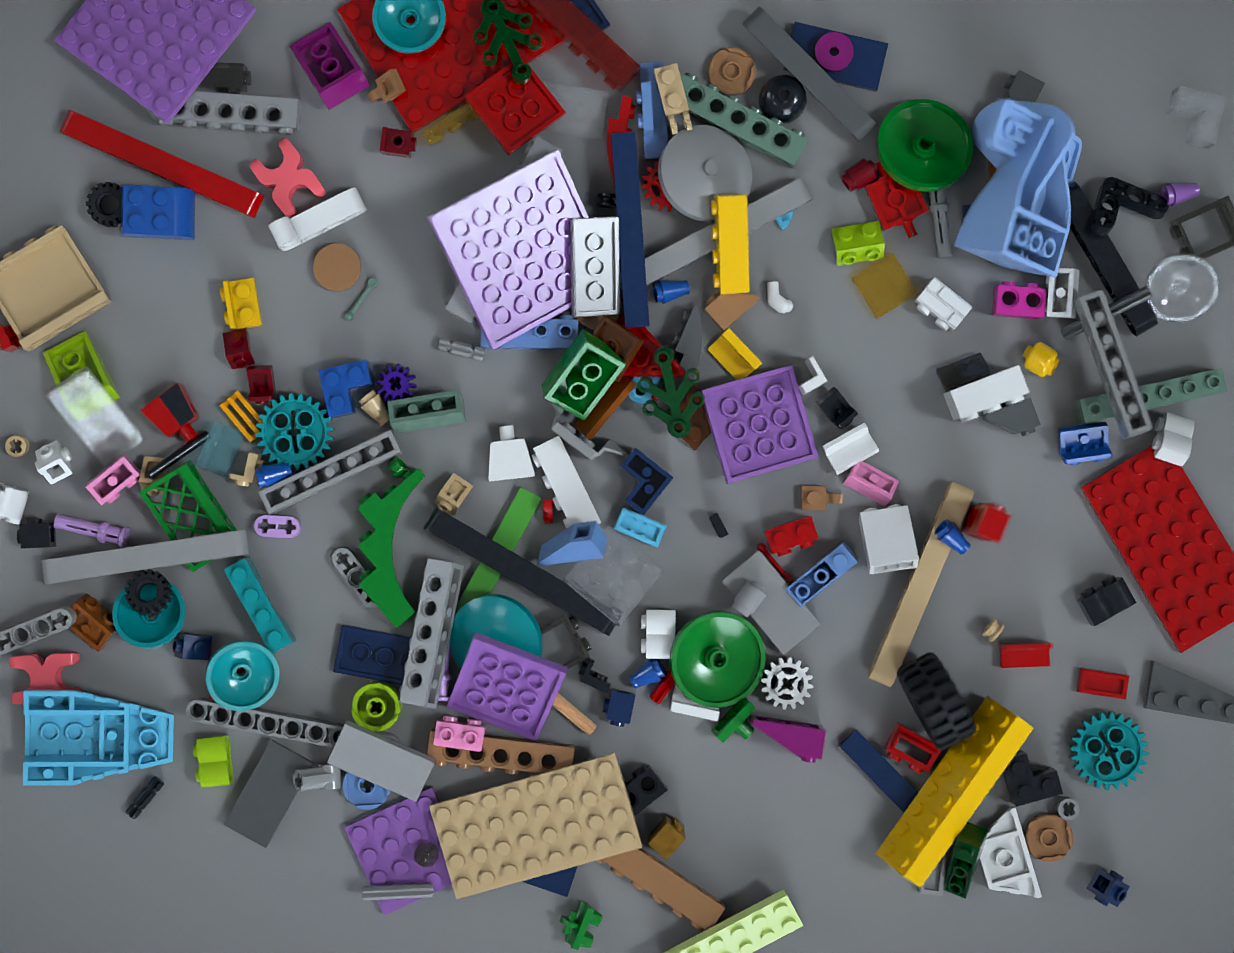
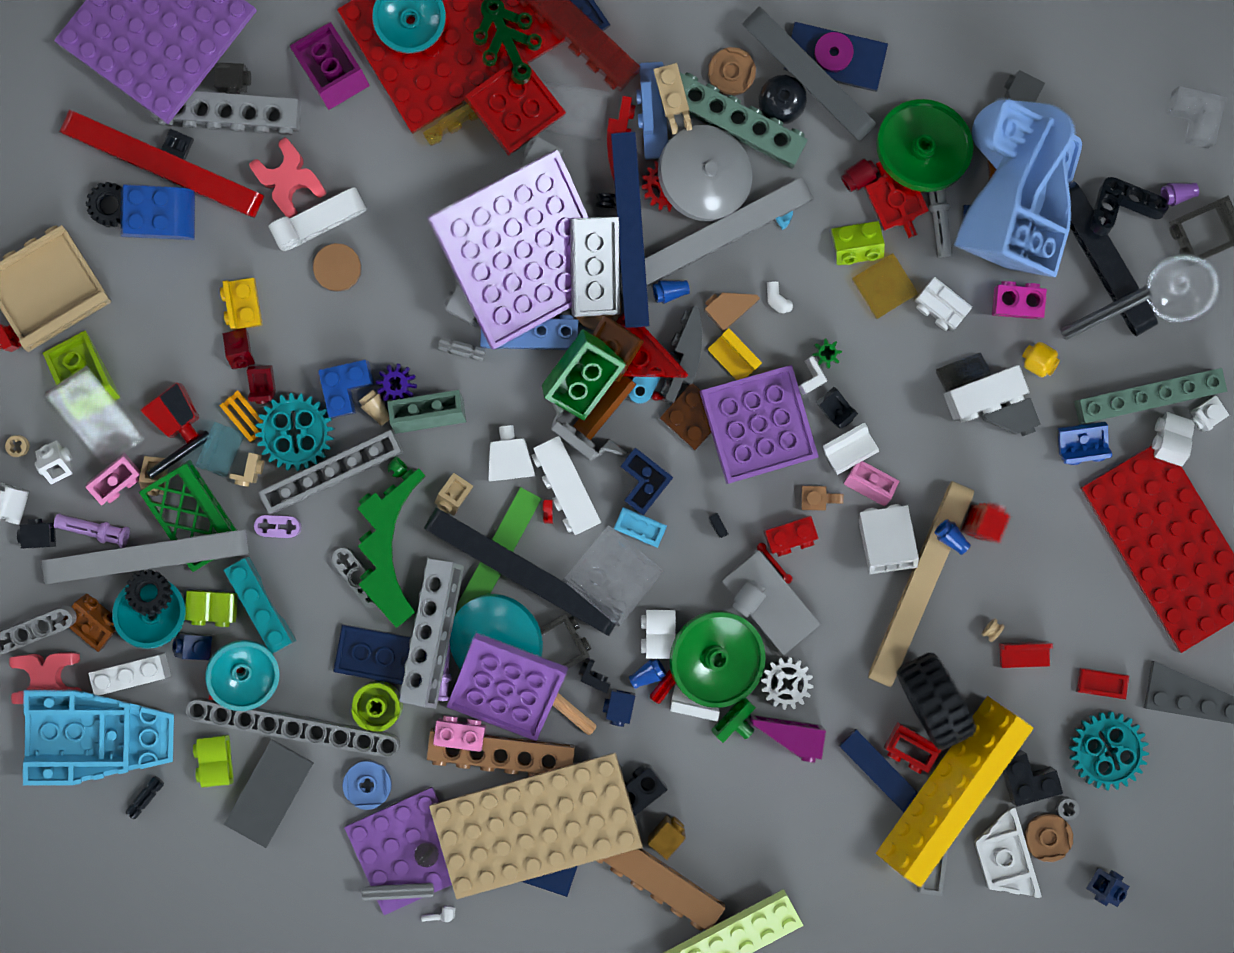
blue cone [255,462,292,488] -> none
light grey piece [293,763,341,791] -> none
light grey tile [327,720,436,802] -> none
sand green hinge [344,278,377,321] -> none
medium nougat plate [367,69,406,103] -> none
dark red brick [379,127,417,158] -> none
medium blue slope [537,521,607,566] -> none
green hips [559,901,603,950] -> none
dark green plant [637,345,705,438] -> none
yellow brick [710,193,750,294] -> none
medium blue slope [786,540,859,607] -> none
dark green slope [943,822,989,899] -> none
white brick [1045,268,1079,318] -> none
light grey brick [1074,289,1153,440] -> none
black brick [1077,575,1137,626] -> none
none -> white brick [89,653,171,696]
none -> black tile [161,128,194,160]
none -> lime brick [185,590,238,627]
none -> white hand [421,906,455,922]
none -> green gear [811,338,842,369]
none -> white bracket [1190,396,1230,432]

